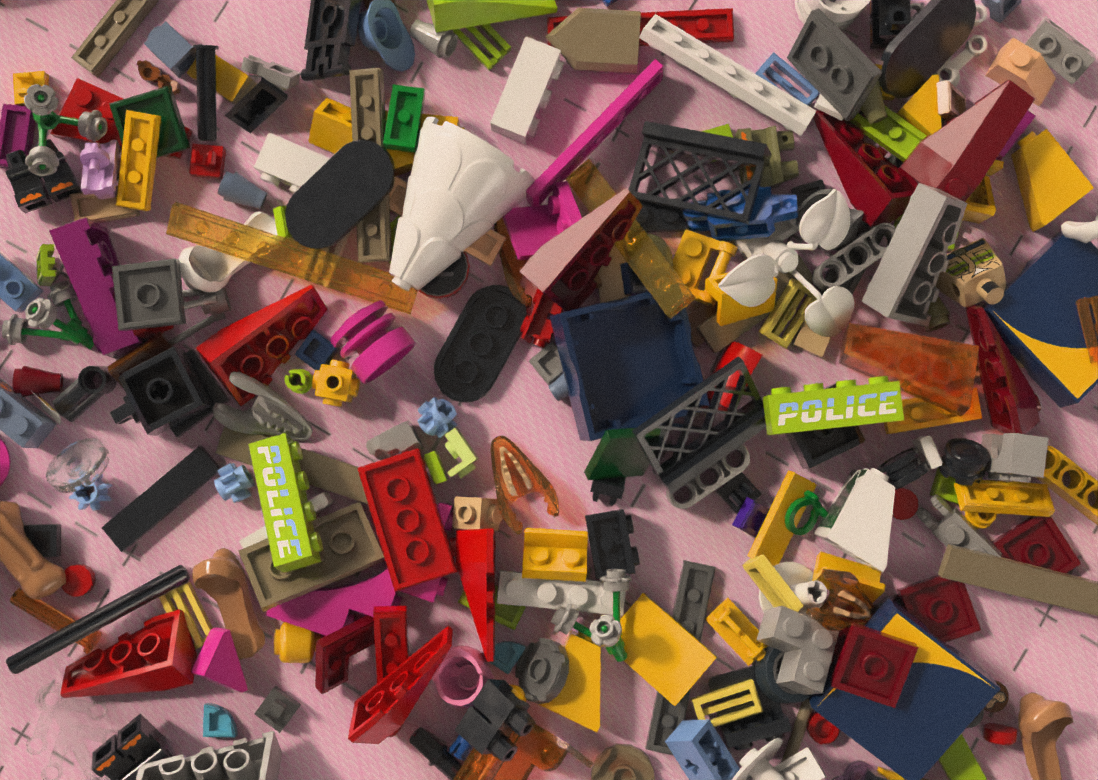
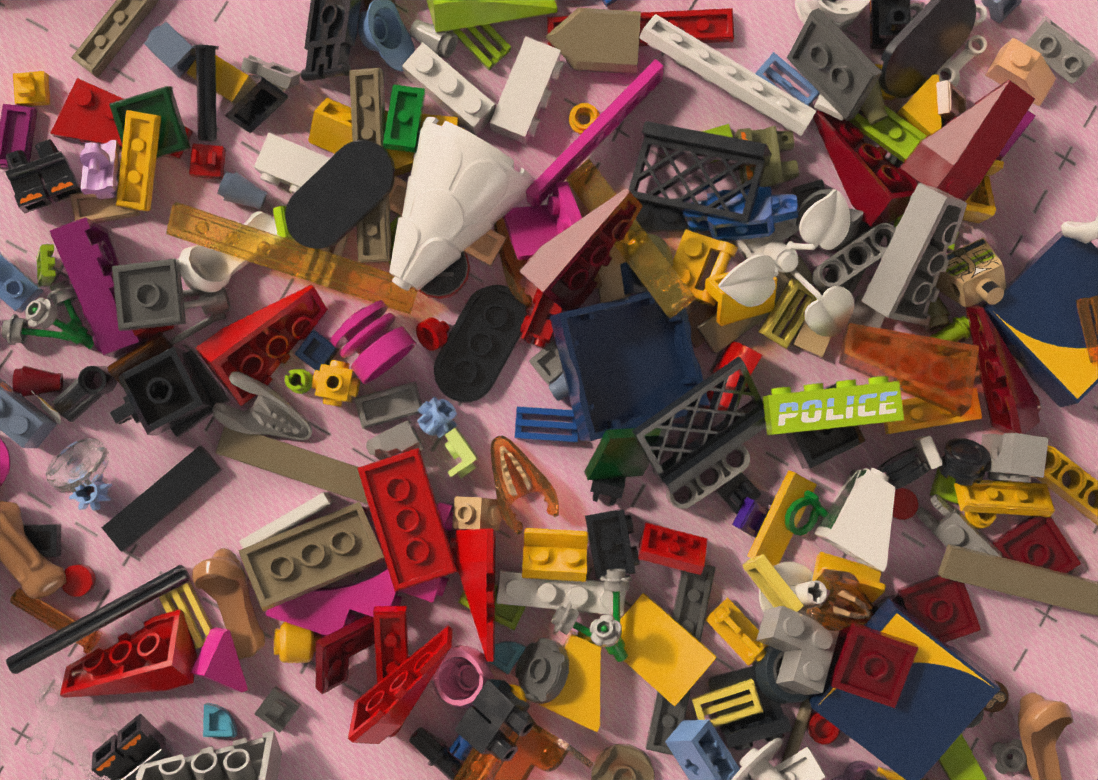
light grey plant [24,84,108,176] -> none
dark orange piece [137,60,181,95] -> none
light blue gear [214,463,255,503] -> none
lime brick [248,433,323,573] -> none
lime tile [424,451,449,485] -> none
red tile [983,723,1017,745] -> none
yellow slope [1011,129,1094,232] -> none
none -> light grey tile [354,381,422,429]
none -> white brick [402,42,495,136]
none -> red tile [416,317,449,351]
none -> blue tile [515,406,578,442]
none -> yellow plate [569,103,600,134]
none -> red bracket [638,523,708,575]
none -> light grey tile [847,295,885,336]
none -> lime pin [930,316,971,352]
none -> flat silver plate [992,739,1027,774]

